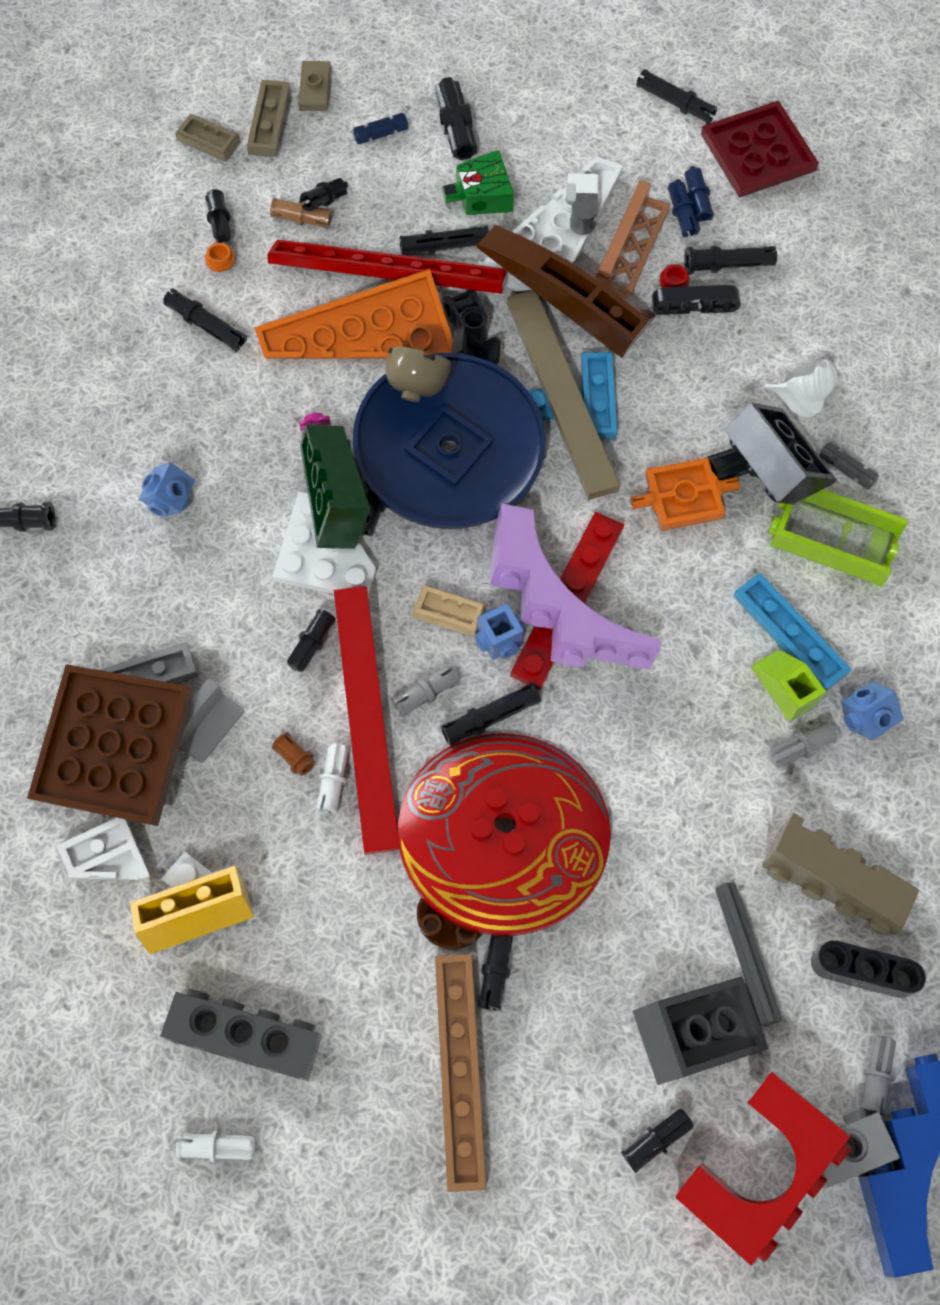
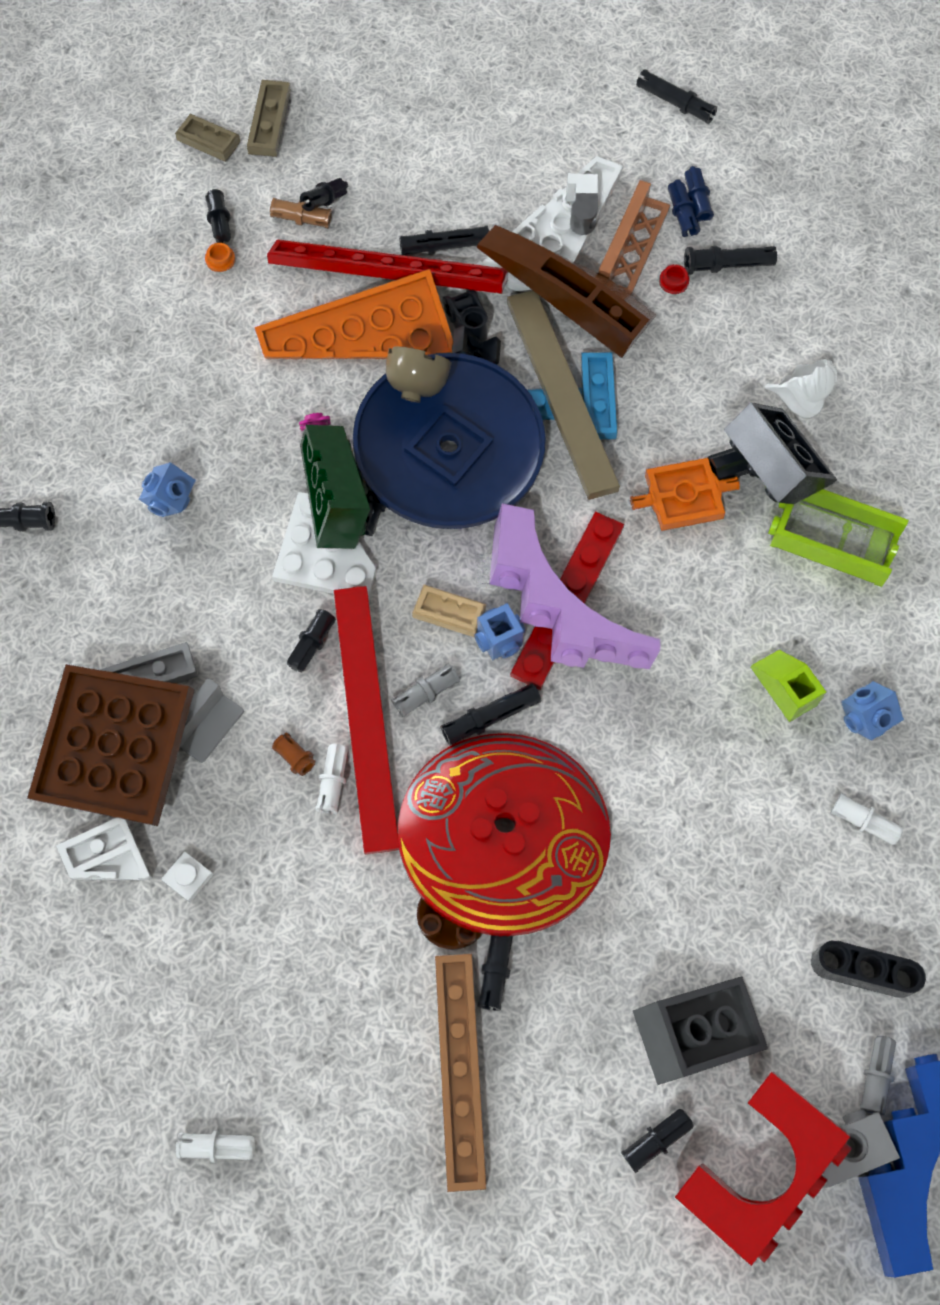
yellow brick [130,866,254,955] -> none
dark grey brick [160,989,322,1082] -> none
black pin [163,288,247,352] -> none
dark tan plate [298,61,331,111] -> none
dark blue axle [353,112,408,144] -> none
black piece [435,77,477,160] -> none
green torso [442,150,514,215] -> none
black beam [652,285,741,315] -> none
dark red plate [701,100,819,198] -> none
dark grey axle [715,882,781,1026] -> none
dark azure plate [733,573,852,692] -> none
dark tan wedge [762,812,919,935] -> none
light grey axle [769,721,837,767] -> none
dark grey axle [819,442,879,489] -> none
none -> white axle [831,793,903,845]

